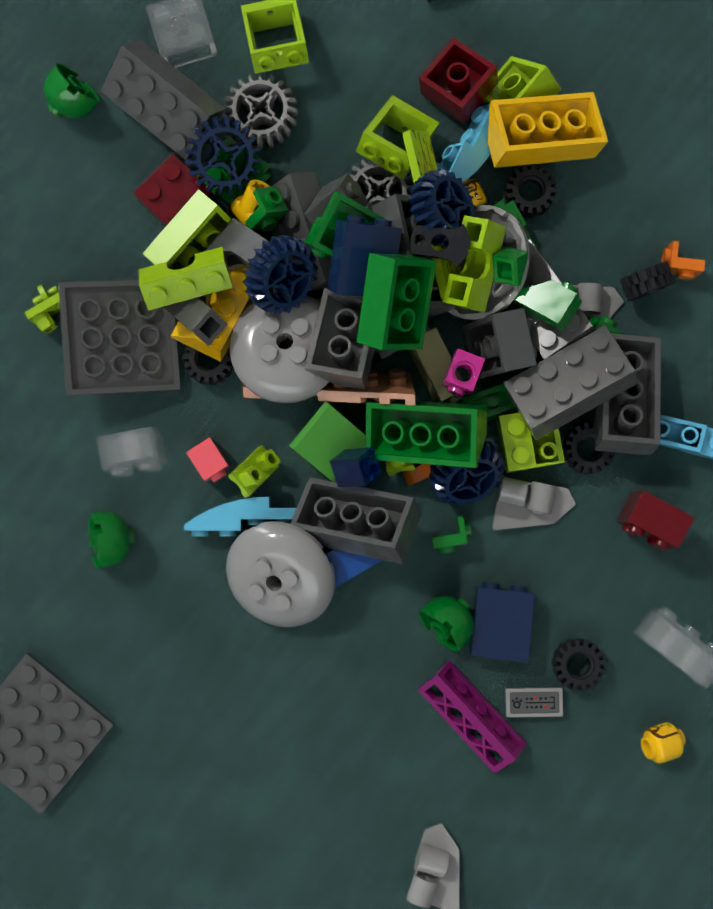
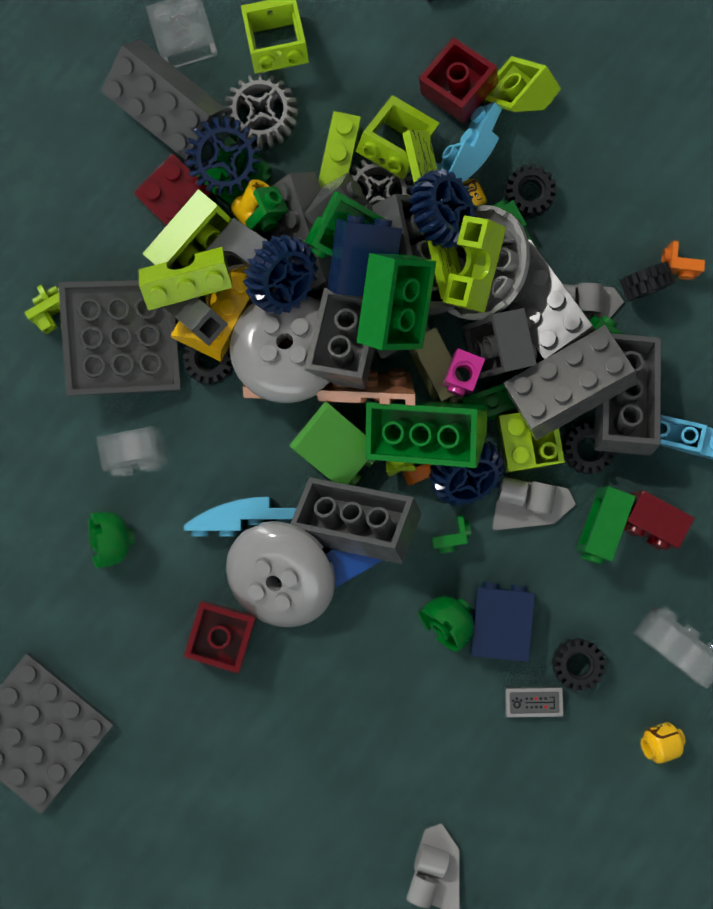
green cylinder [43,63,100,119] -> none
coral brick [186,437,230,483] -> none
lime hips [228,445,281,498] -> none
clear blue brick [330,447,381,487] -> none
black piece [410,224,470,268] -> none
magenta fence [418,660,527,774] -> none
yellow slope [487,92,608,168] -> none
green slope [492,247,528,286] -> none
slope [509,280,582,332] -> none
none -> dark red brick [183,600,257,673]
none -> lime arch [318,111,361,188]
none -> green window [575,486,636,565]

